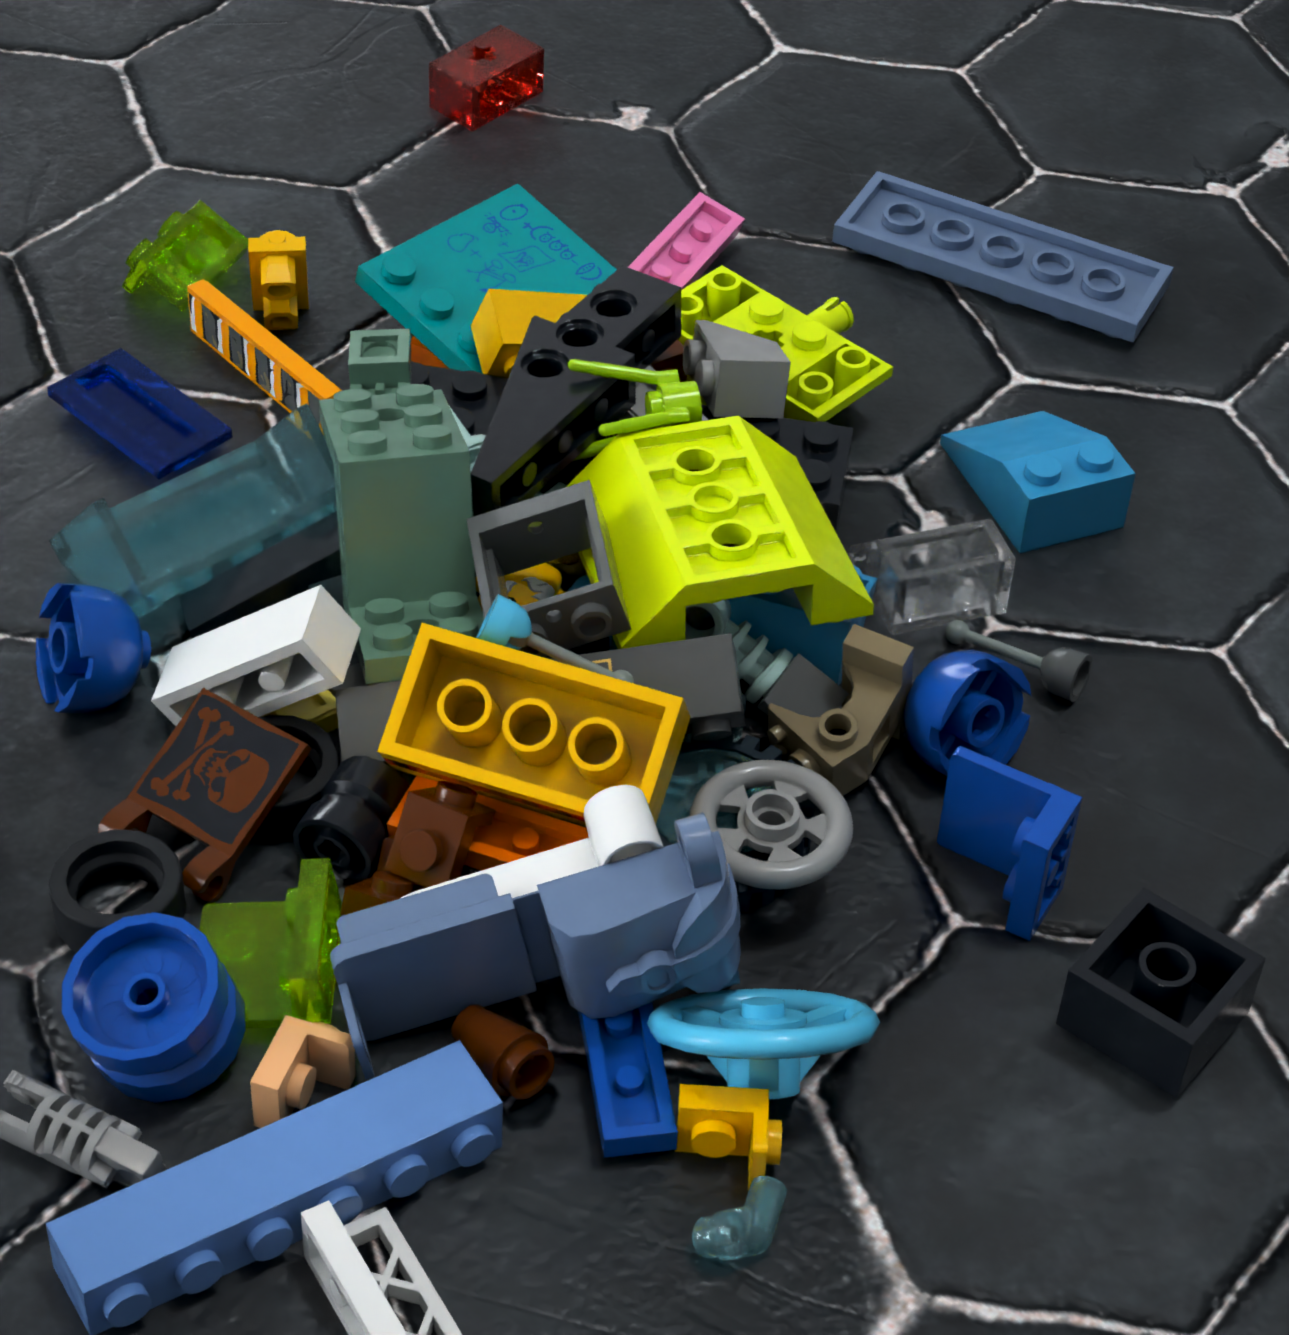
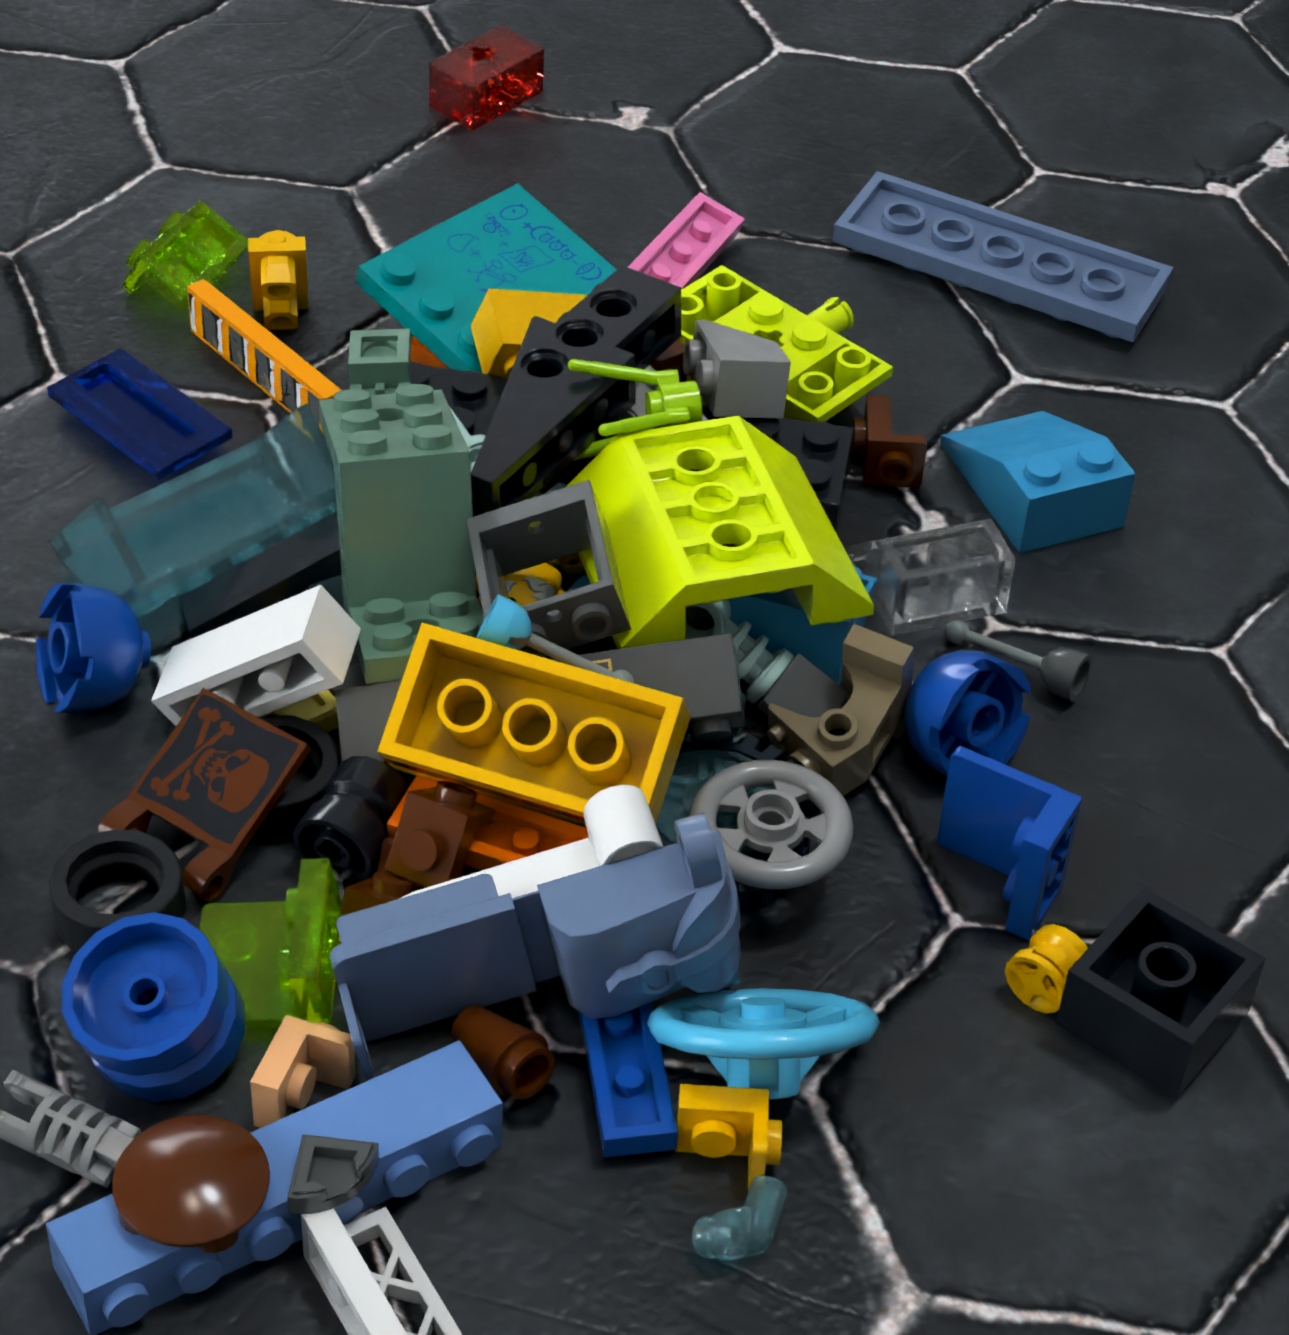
none -> reddish brown dish [112,1115,270,1253]
none -> dark grey tile [287,1134,379,1214]
none -> reddish brown bracket [851,395,927,488]
none -> yellow wheel [1005,924,1088,1014]

